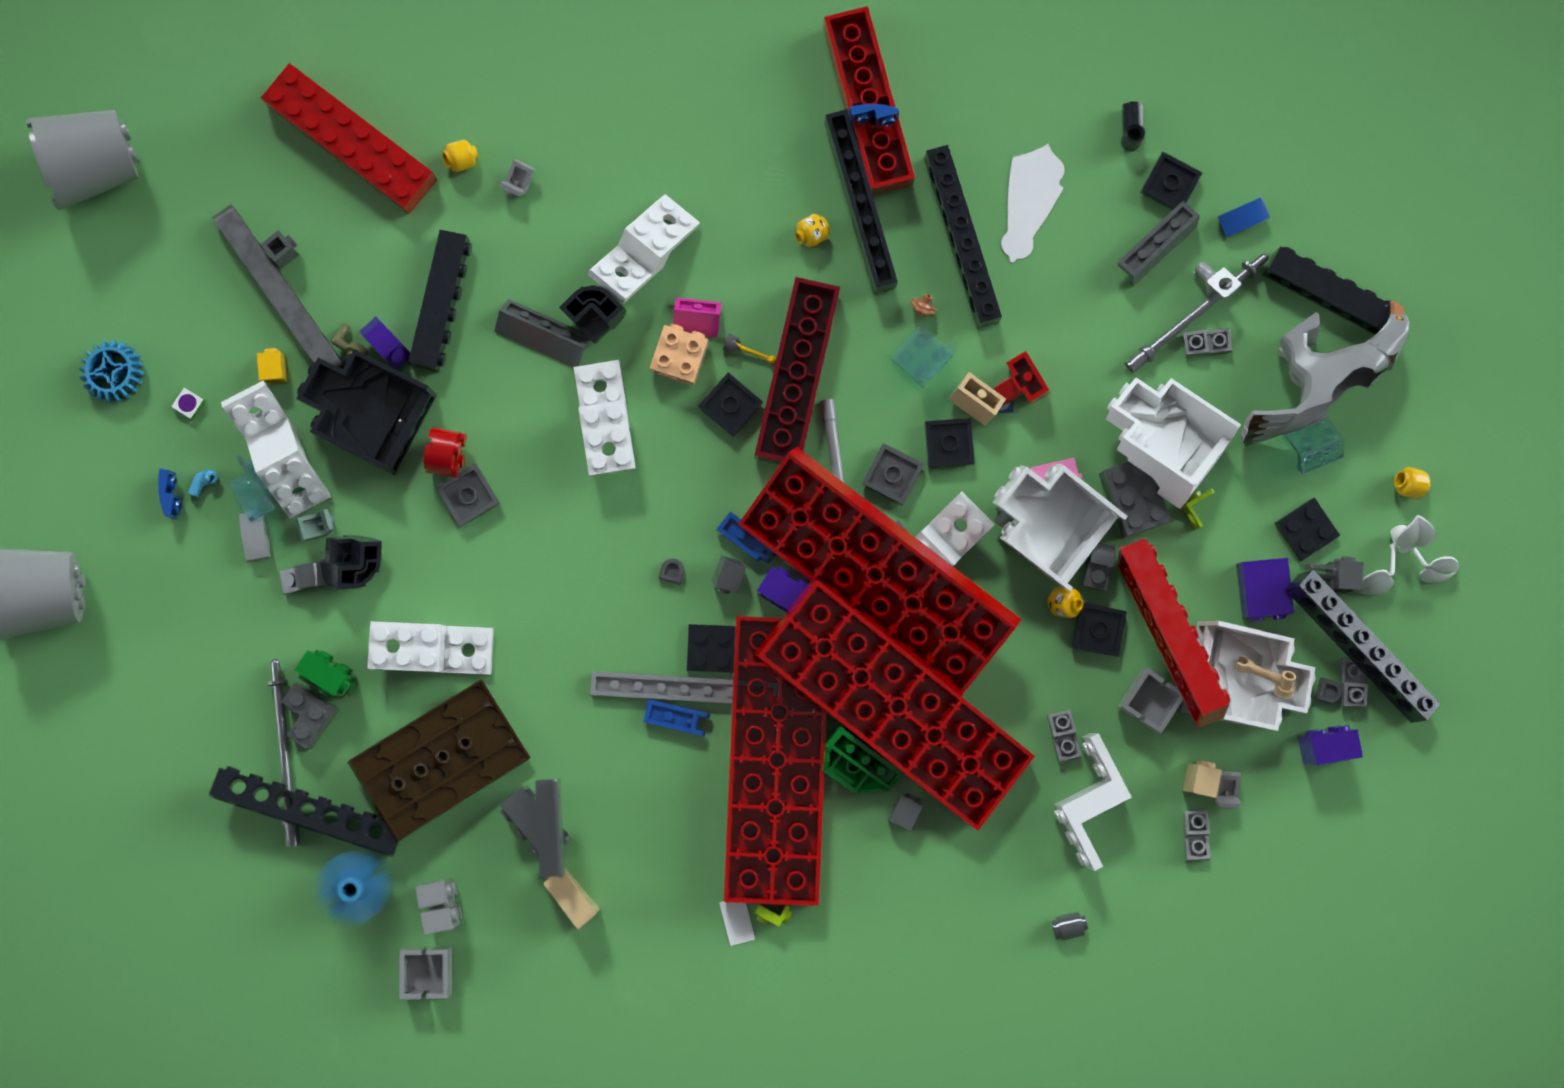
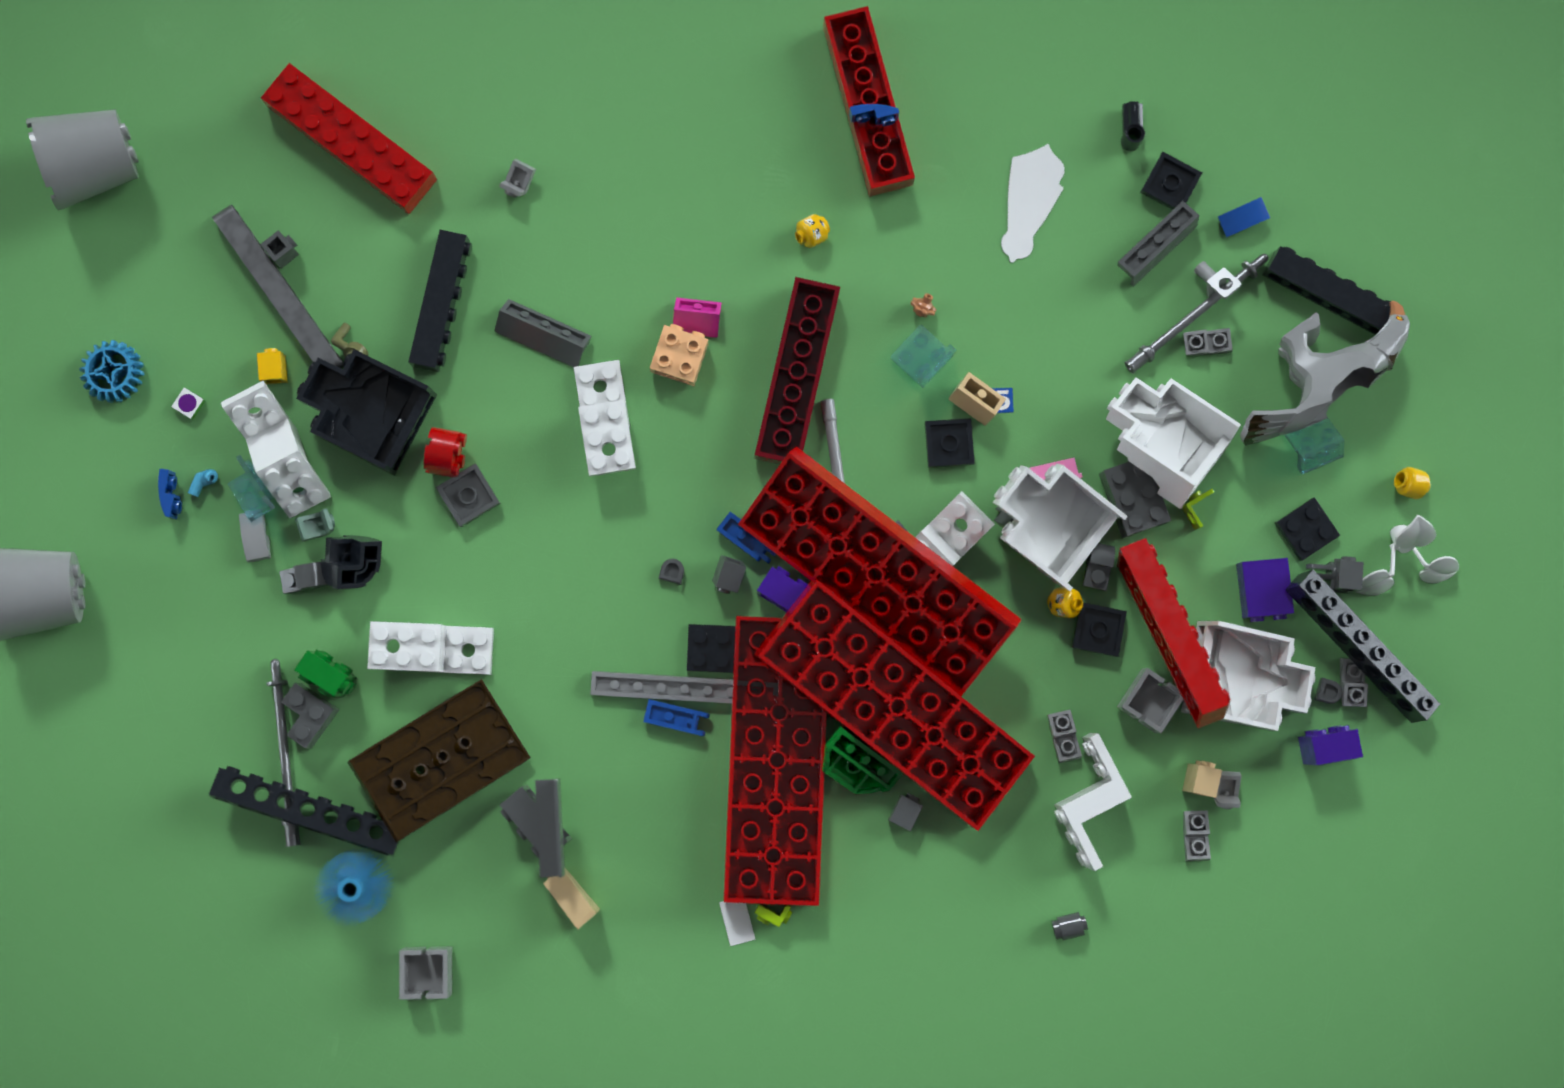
dark purple brick [359,316,410,370] -> none
light grey piece [415,878,462,935] -> none
yellow head [442,140,478,173] -> none
black brick [559,285,626,344] -> none
white bracket [588,194,700,304] -> none
black plate [698,372,763,437] -> none
hinge [722,333,777,364] -> none
black brick [824,109,898,294] -> none
dark grey plate [862,443,924,505] -> none
black brick [924,145,1002,329] -> none
red brick [994,351,1051,405] -> none
tan brick [1234,656,1296,699] -> none

